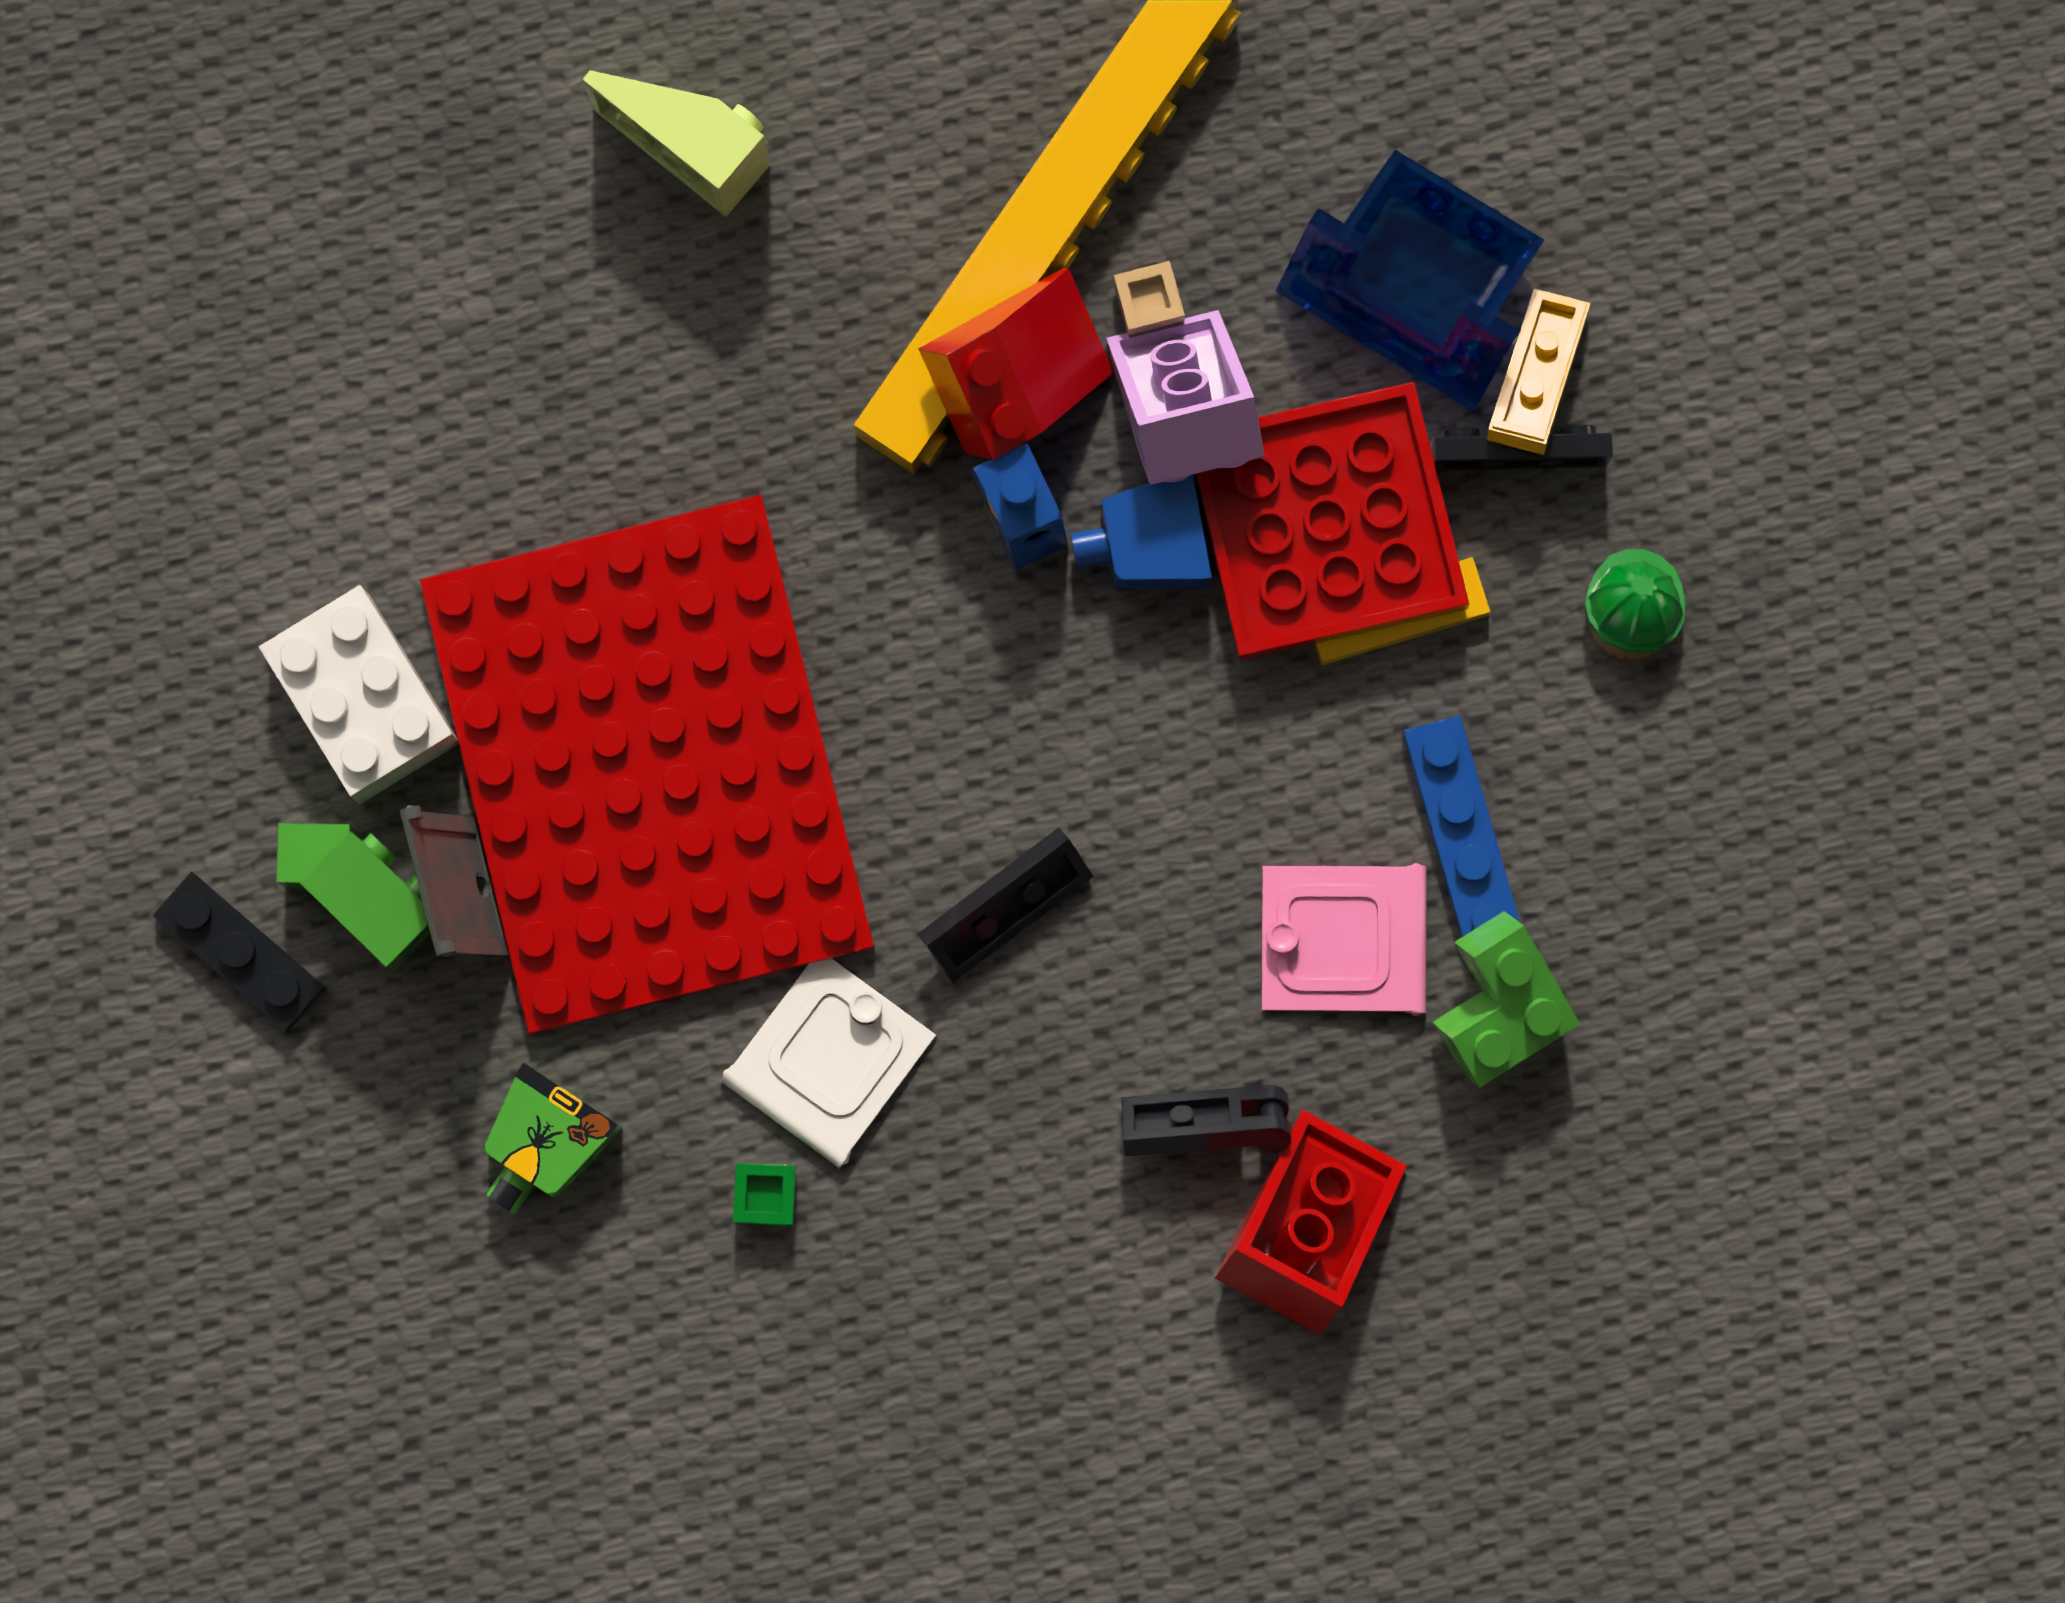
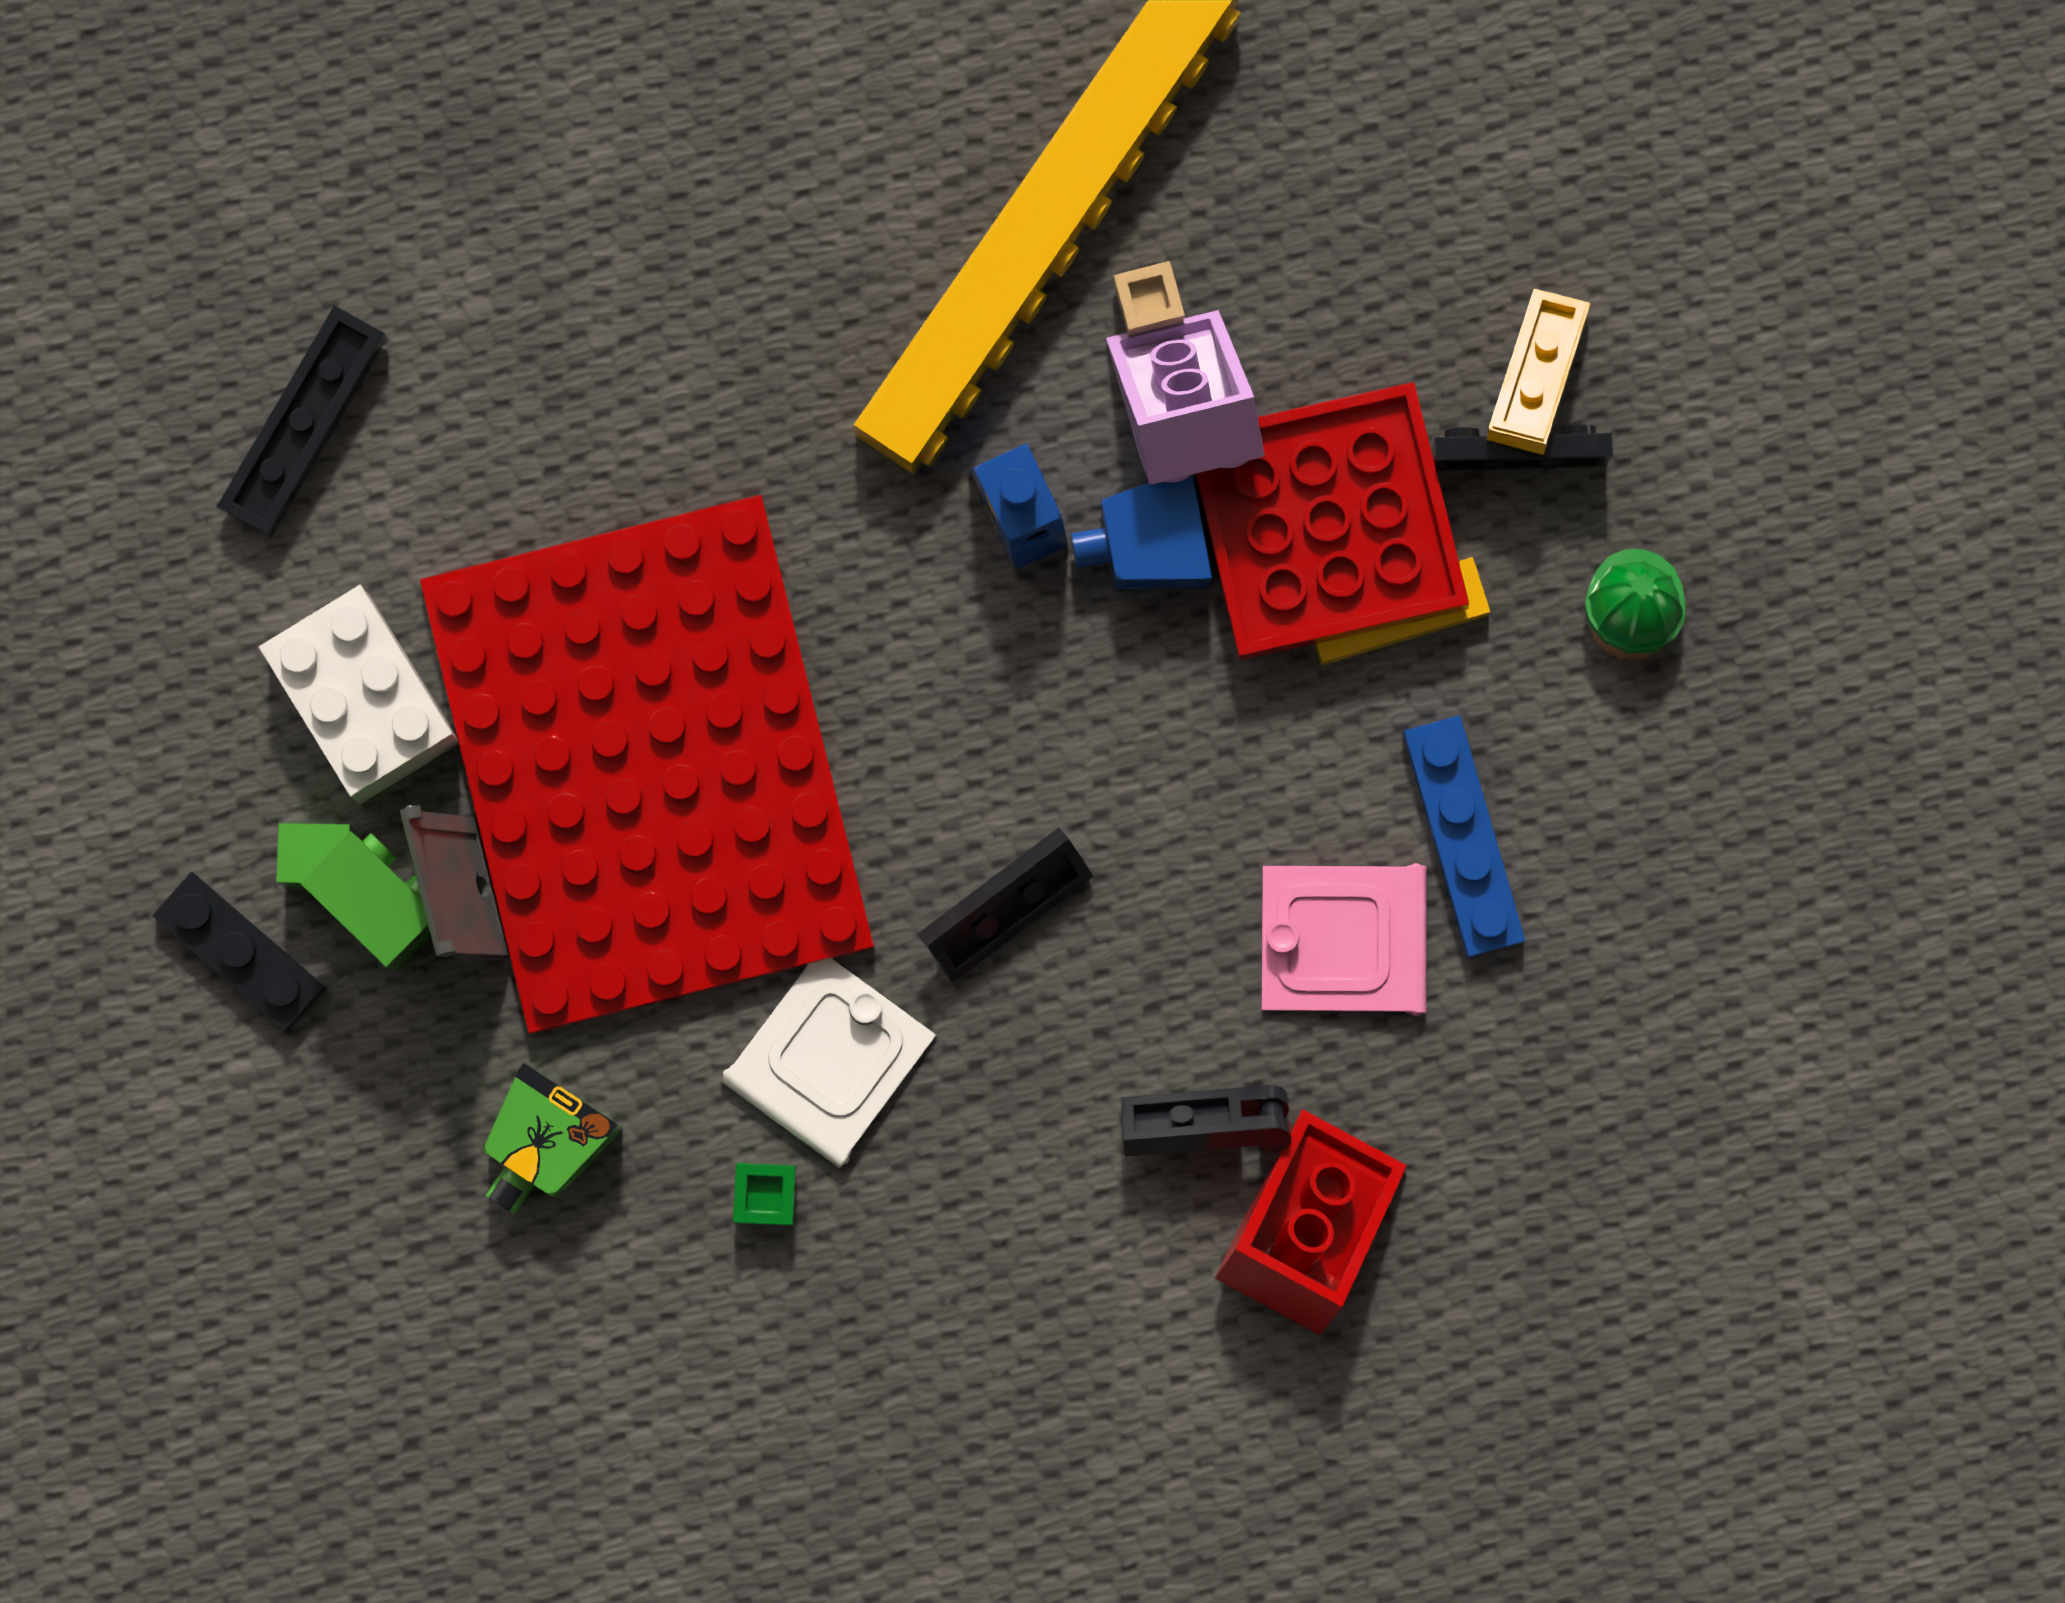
yellowish green slope [583,70,770,217] -> none
red slope [918,268,1114,460] -> none
clear blue windscreen [1275,149,1544,412] -> none
bright green brick [1432,911,1580,1088] -> none
none -> black plate [217,305,388,538]

